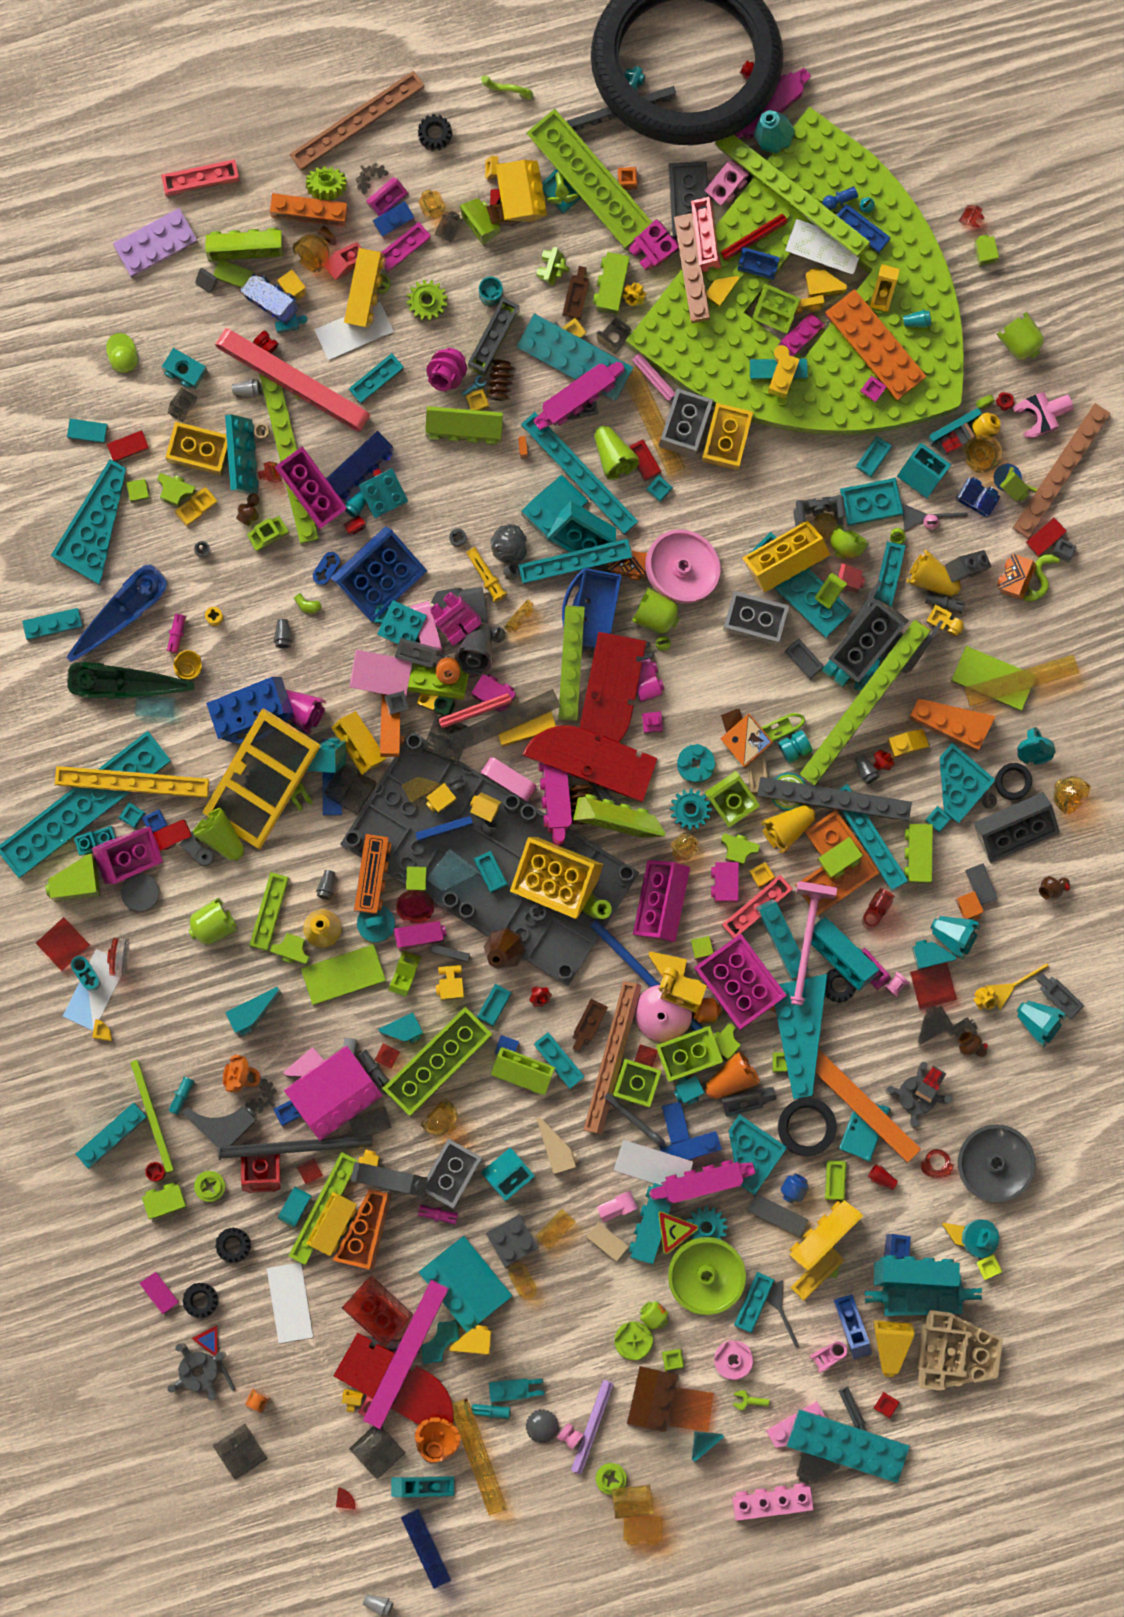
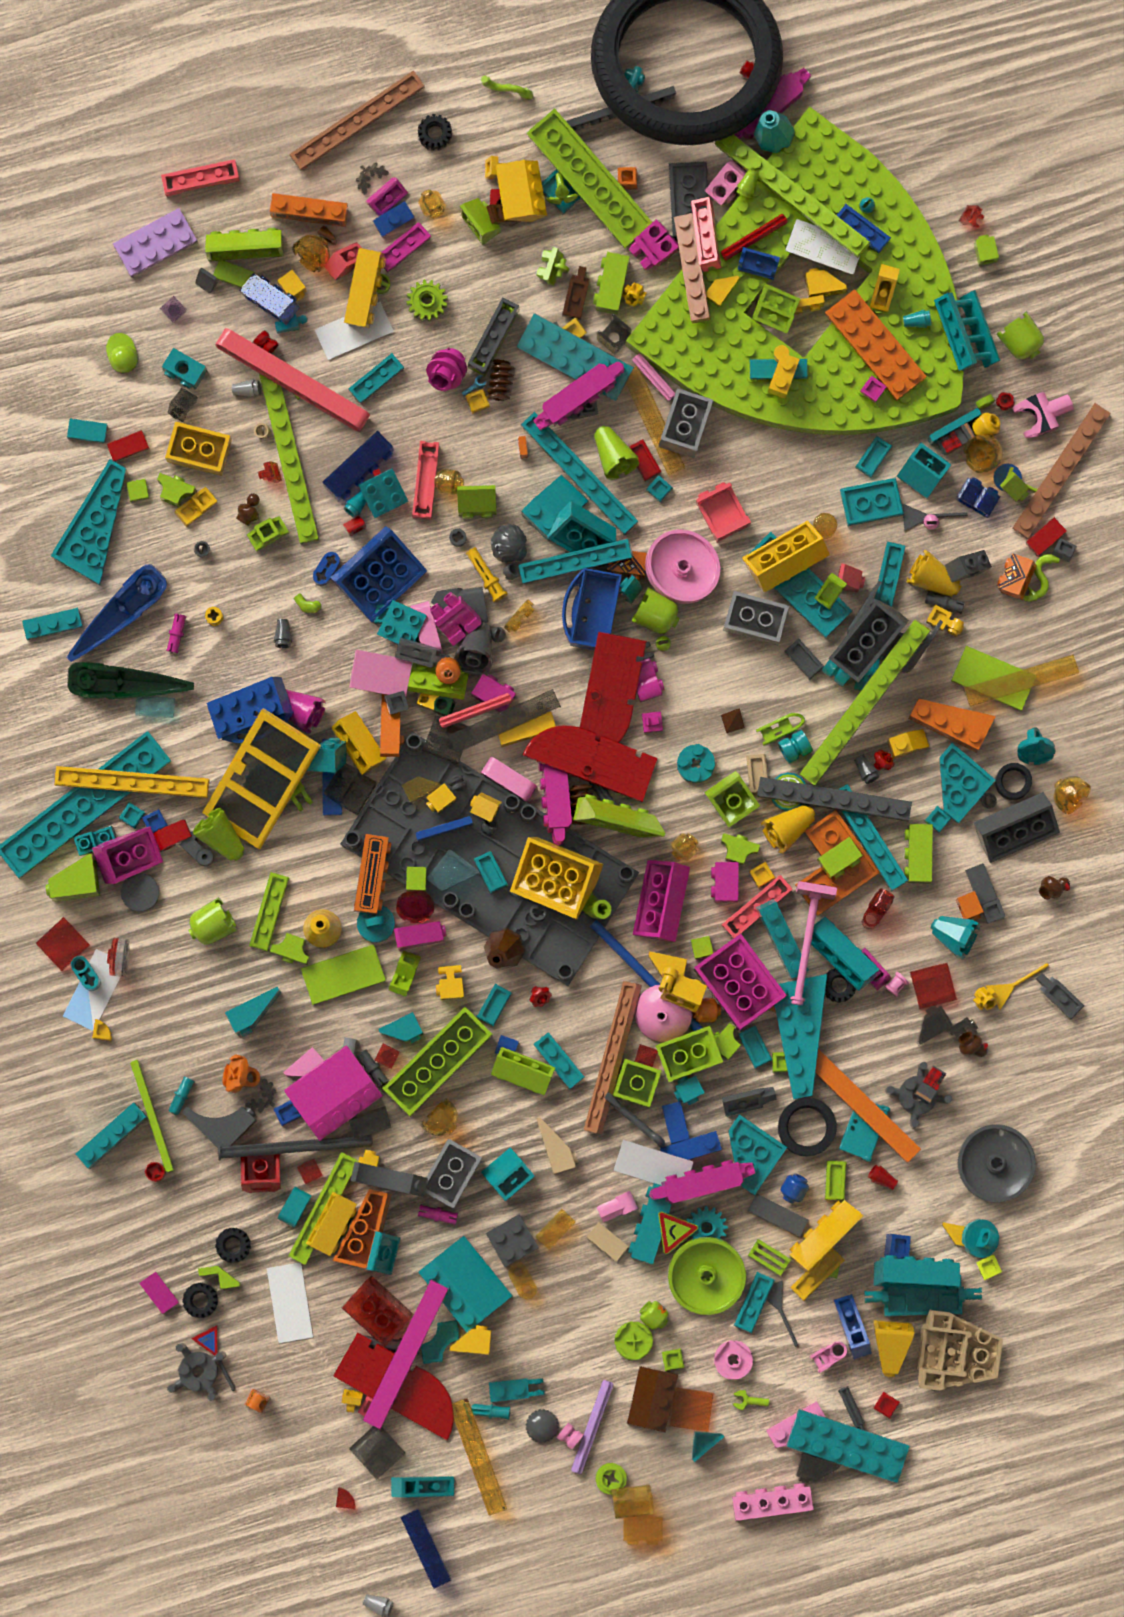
lime brick [142,1182,187,1220] -> none
yellow hair [173,650,202,681] -> none
lime gear [194,1171,225,1202] -> none
clear smoke slope [213,1424,268,1480] -> none
teal plate [225,414,258,494] -> none
dark pink slope [275,446,347,529] -> none
lime gear [305,166,347,201] -> none
dark grey cone [316,870,335,900] -> none
orange hair [415,1418,461,1464] -> none
lime slope [425,406,503,445] -> none
dark grey tile [430,944,470,963] -> none
clear smoke bracket [434,211,464,243] -> none
teal wheel [479,276,503,307] -> none
lime plate [558,605,585,721] -> none
reddish brown hinge [572,999,608,1052] -> none
teal gear [669,788,712,831] -> none
yellow slope [702,403,753,471] -> none
orange cone [705,1051,760,1100] -> none
tile [720,714,774,768] -> none
dark pink plate [778,313,825,357] -> none
dark grey plate [793,495,846,527] -> none
blue pin [823,186,858,210] -> none
lime cylinder [830,524,869,560] -> none
lime hinge [890,527,906,544] -> none
teal slope [912,940,956,970] -> none
clear red piece [921,1149,954,1178] -> none
teal cone [1017,1000,1066,1048] -> none
none -> plate [160,296,187,323]
none -> lime slope [198,1266,241,1289]
none -> teal tile [366,1231,401,1275]
none -> coral piece [412,441,439,520]
none -> clear yellow head [434,468,464,495]
none -> lime slope [457,485,497,519]
none -> teal slope [620,575,643,604]
none -> coral panel [696,482,751,542]
none -> lime cone [737,168,759,198]
none -> teal tile [738,1025,772,1068]
none -> lime tile [748,1239,791,1276]
none -> teal fence [934,290,1000,371]
none -> dark grey plate [981,899,1006,924]

